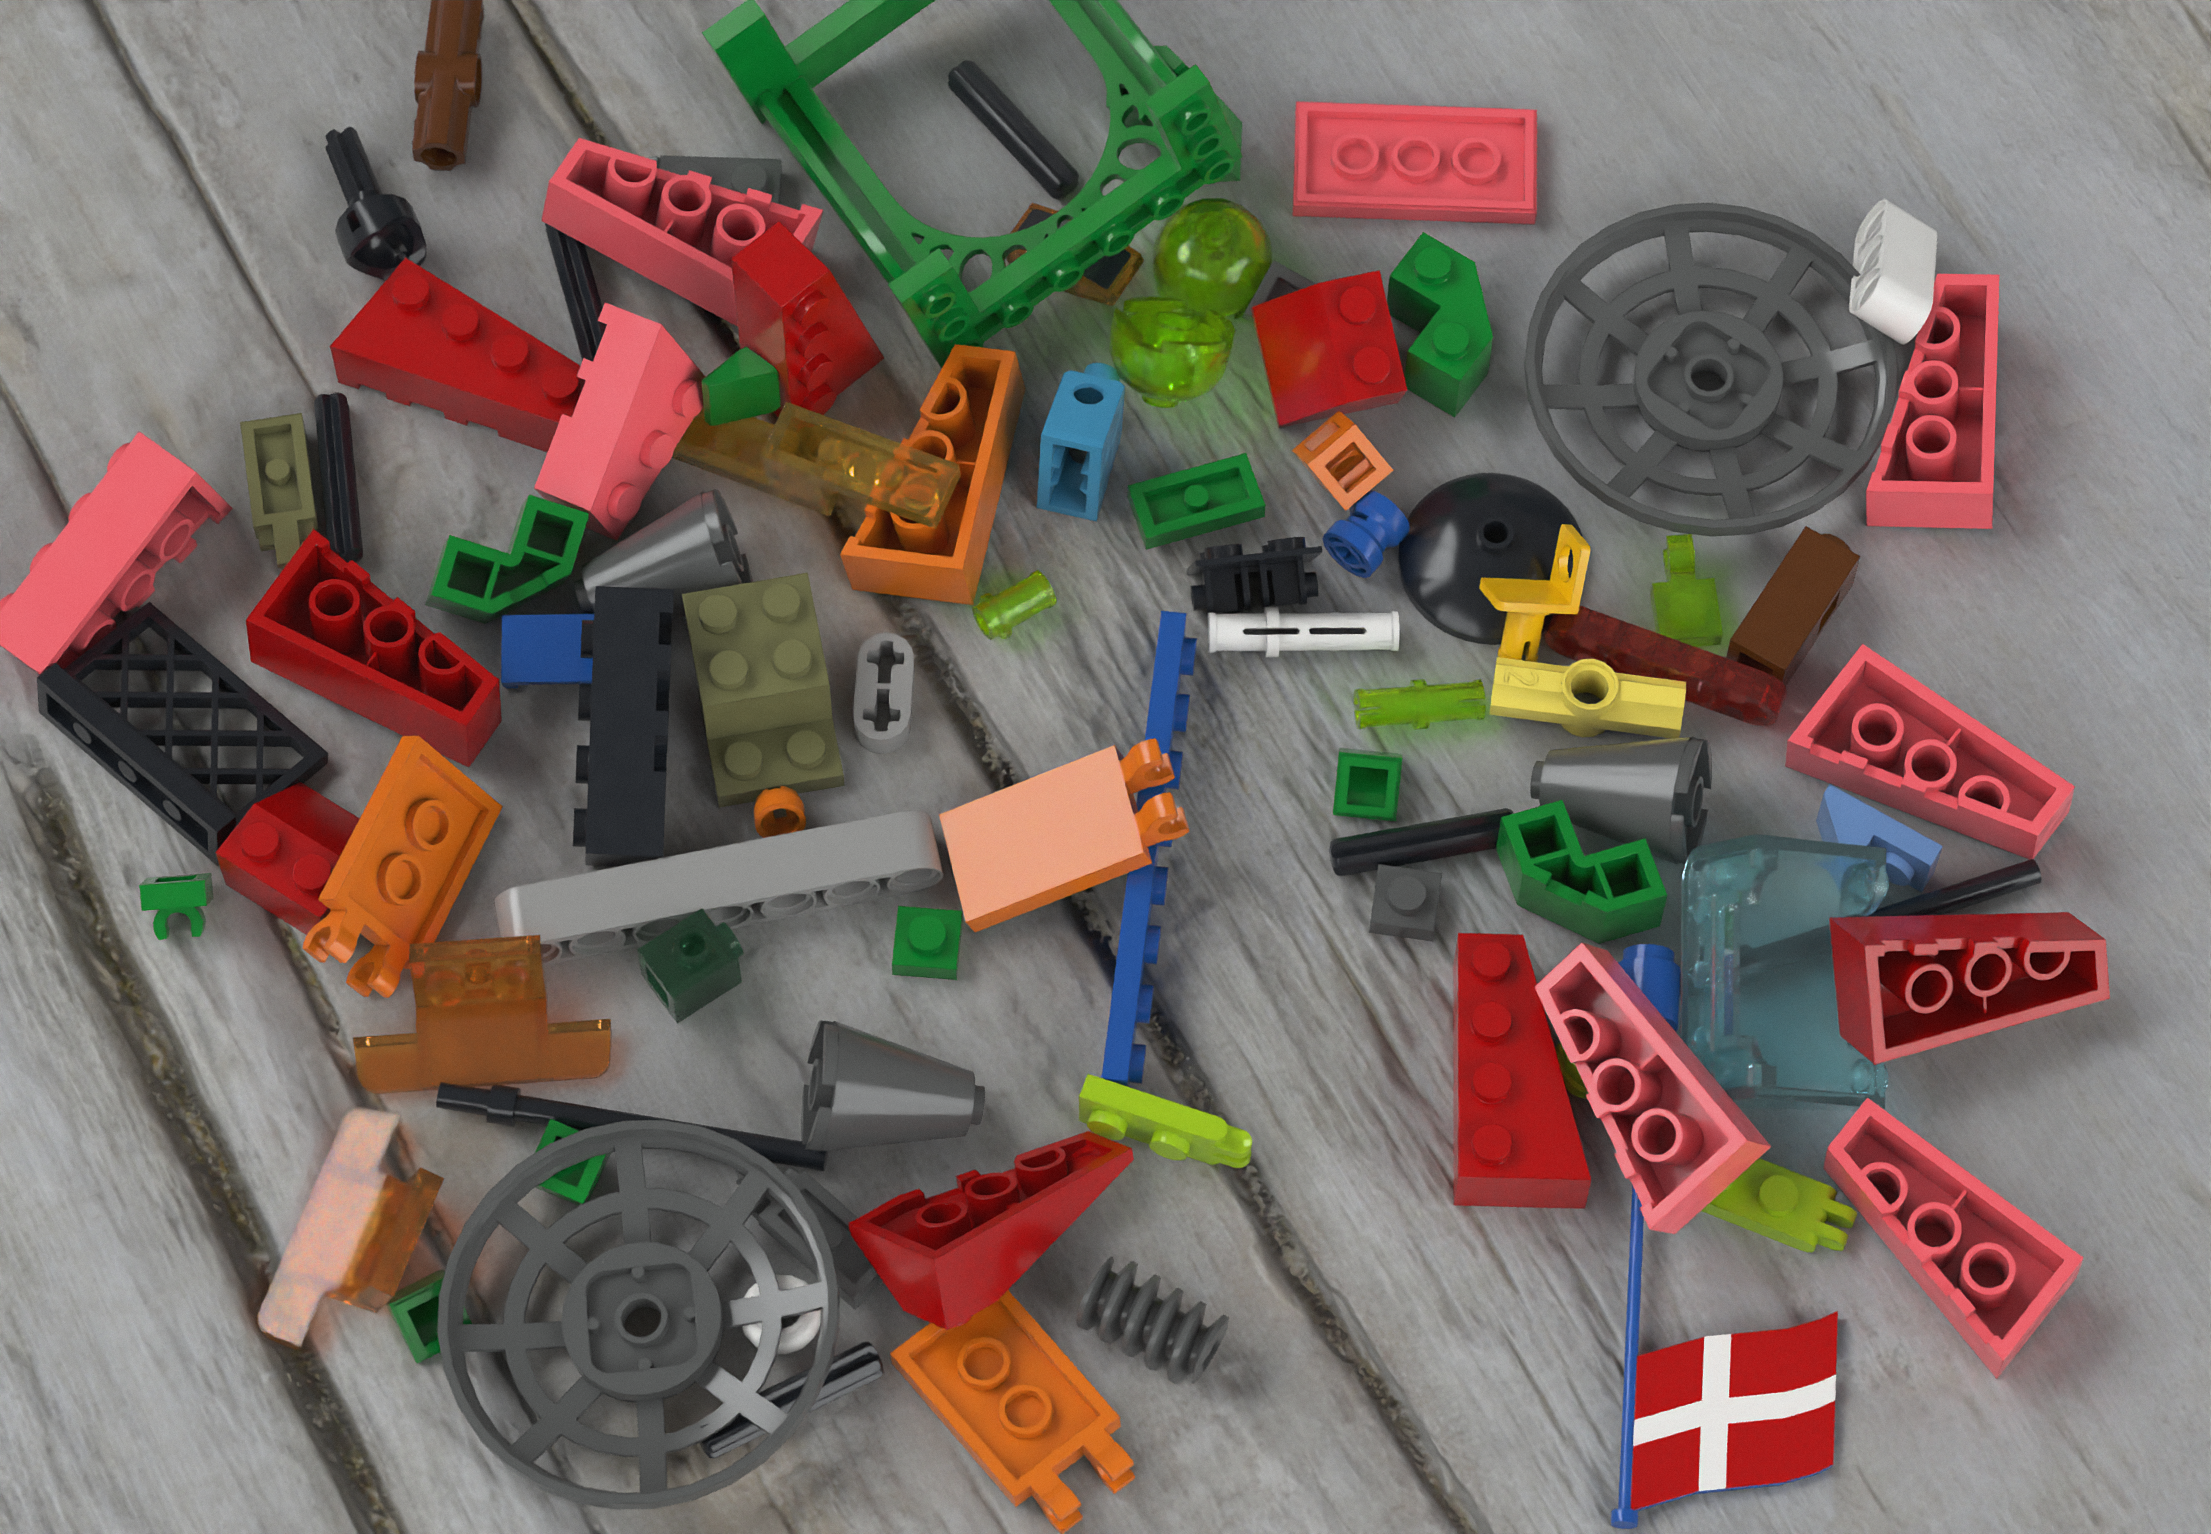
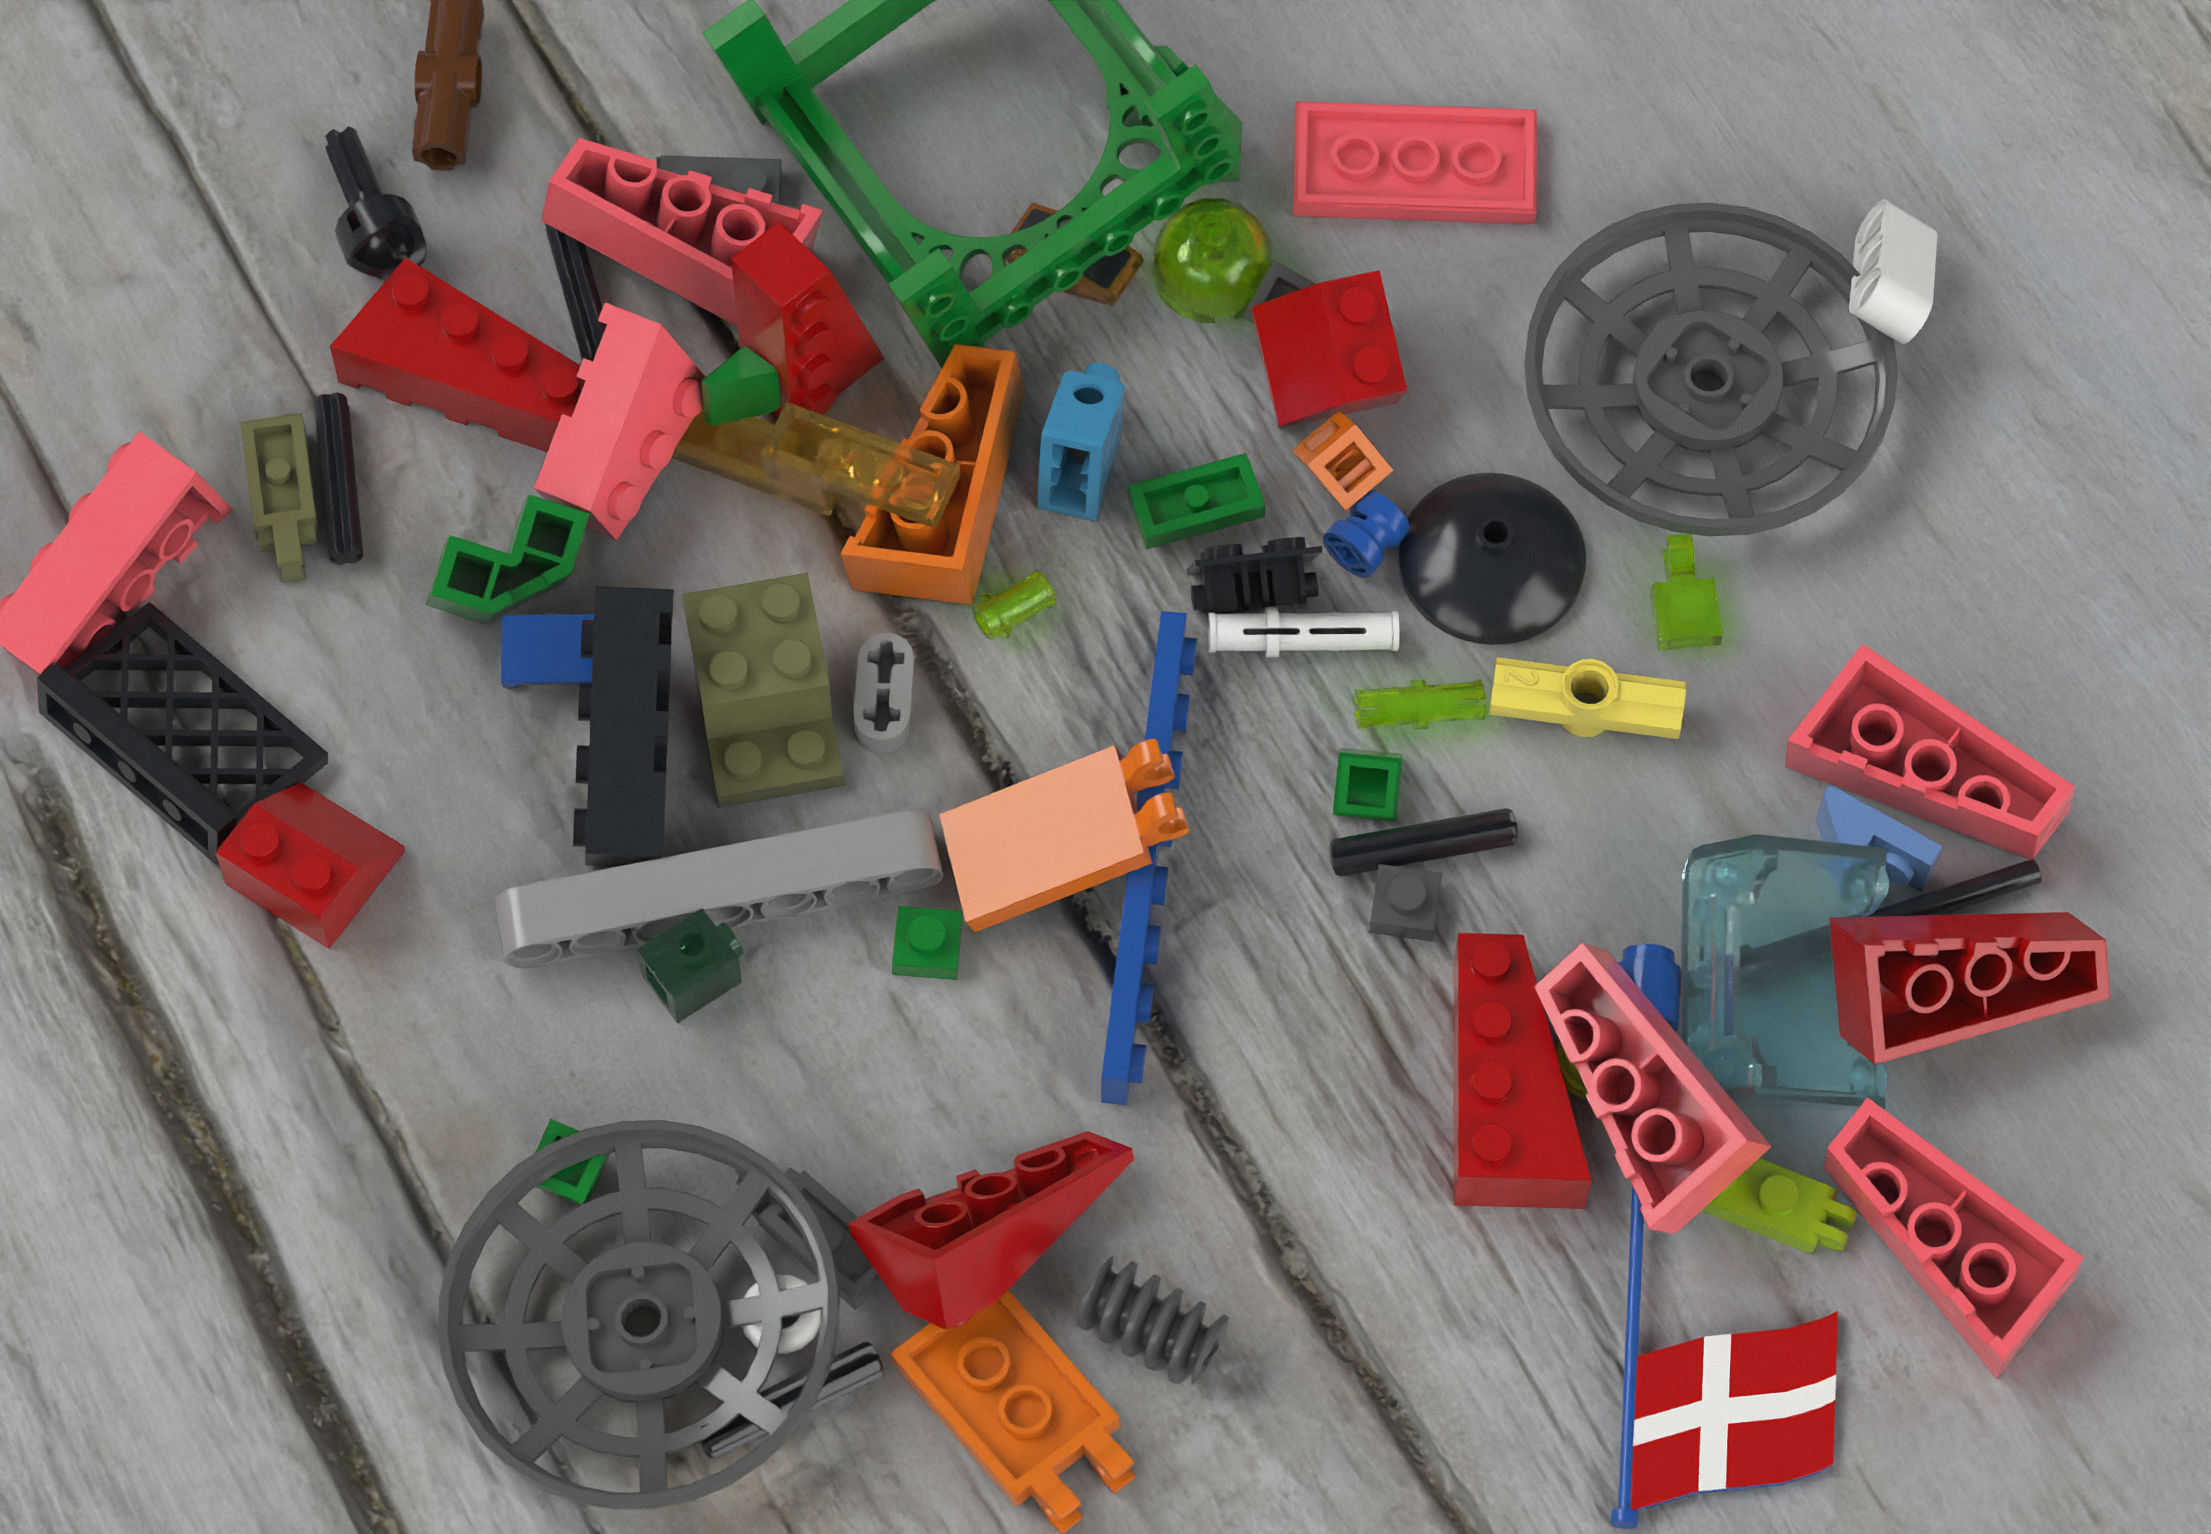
green tile [139,873,214,940] -> none
red wedge [246,528,502,768] -> none
clear orange plate [257,1108,444,1350] -> none
orange tile [302,736,503,998] -> none
clear orange plate [353,935,612,1094] -> none
green slope [384,1269,472,1364] -> none
black bar [436,1082,828,1171] -> none
dark grey cone [574,489,753,618] -> none
orange hinge [753,786,806,838] -> none
dark grey cone [801,1020,985,1152] -> none
black axle [948,60,1079,200] -> none
lime hinge [1079,1074,1252,1168] -> none
clear neon green cylinder [1109,296,1236,408] -> none
green brick [1387,232,1493,418] -> none
yellow bracket [1479,524,1590,662] -> none
green brick [1496,800,1667,944] -> none
dark grey cone [1530,737,1712,864] -> none
clear red beam [1544,606,1787,726] -> none
reddish brown brick [1724,526,1861,698] -> none
coral wedge [1866,274,2000,529] -> none

